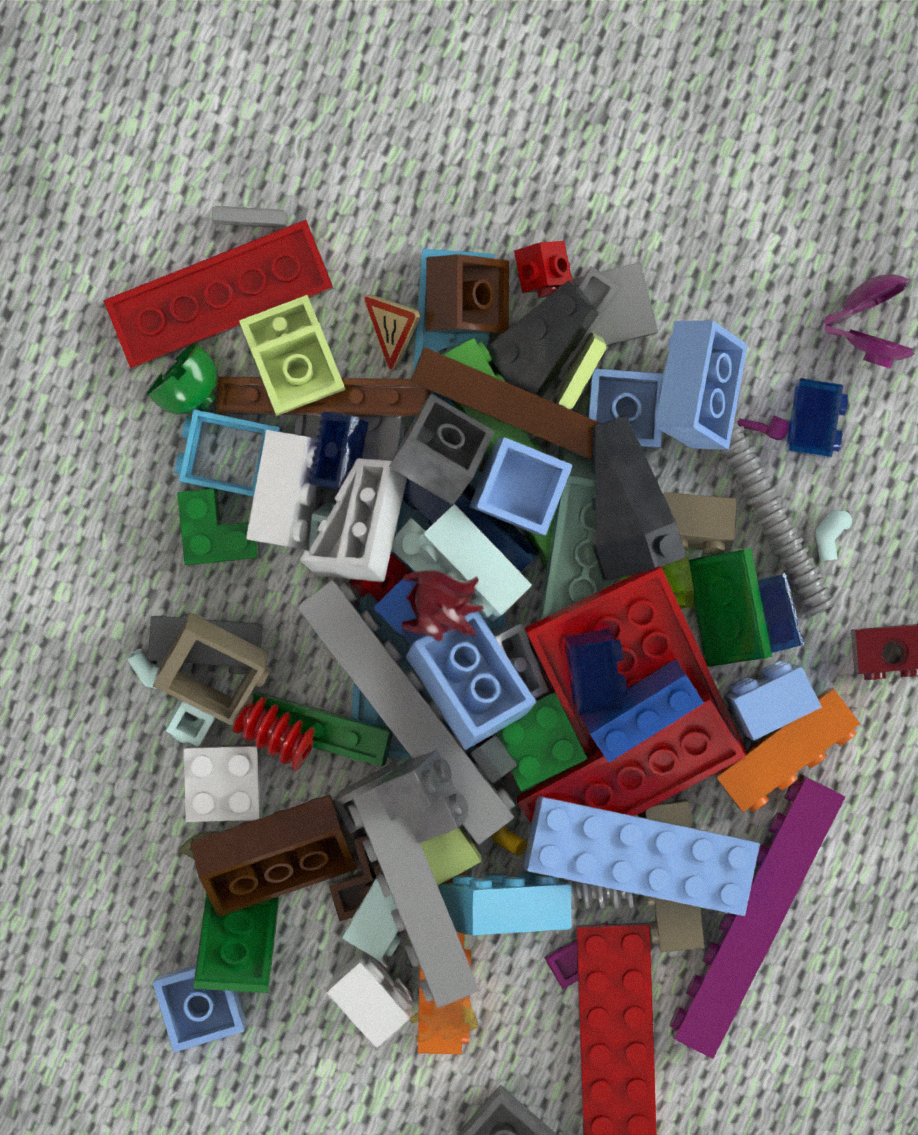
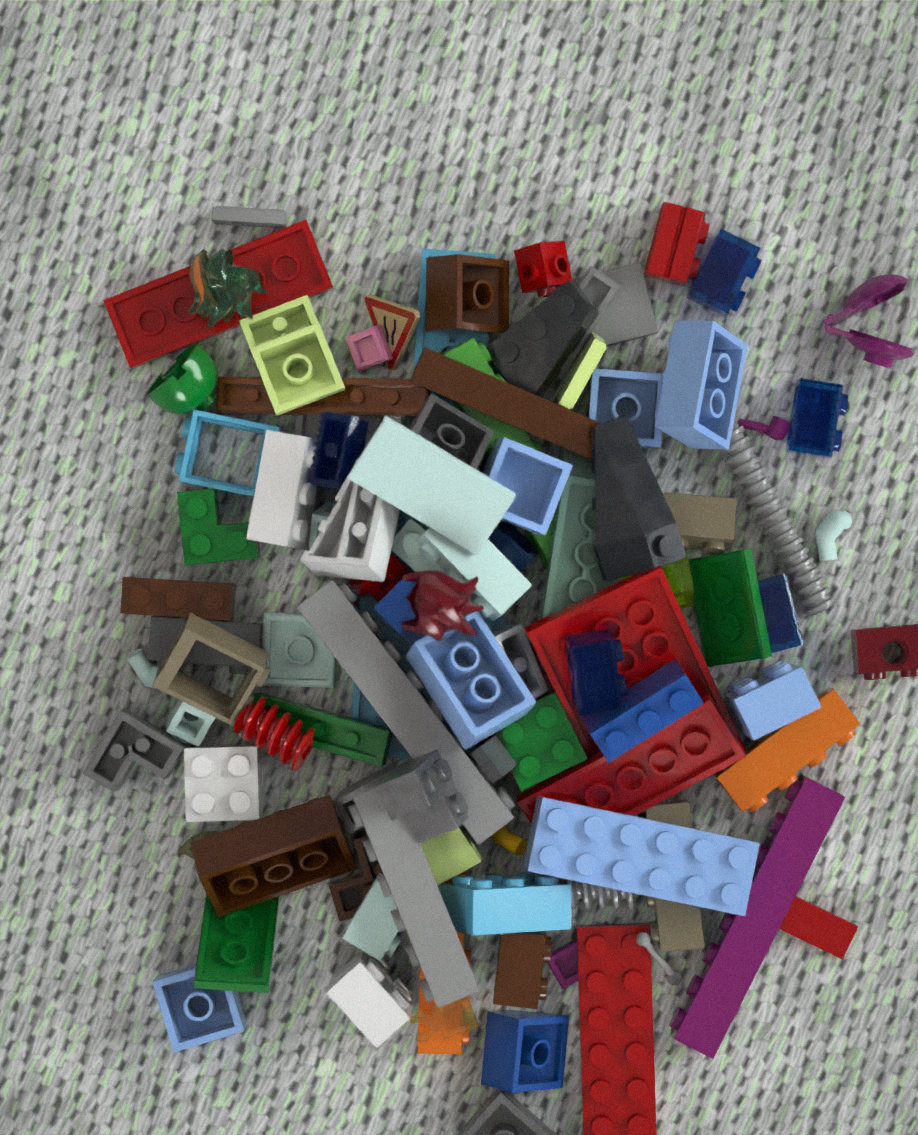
none -> flat silver brick [83,708,188,792]
none -> reddish brown brick [120,577,236,621]
none -> clear green hair [188,249,268,328]
none -> light aqua tile [262,613,336,688]
none -> bright pink tile [345,325,393,372]
none -> light aqua tile [347,416,516,555]
none -> blue slope [481,1010,569,1093]
none -> reddish brown brick [493,931,552,1009]
none -> light grey hinge [636,932,682,986]
none -> red brick [643,202,710,287]
none -> clear blue brick [686,229,762,317]
none -> red tile [779,896,858,959]

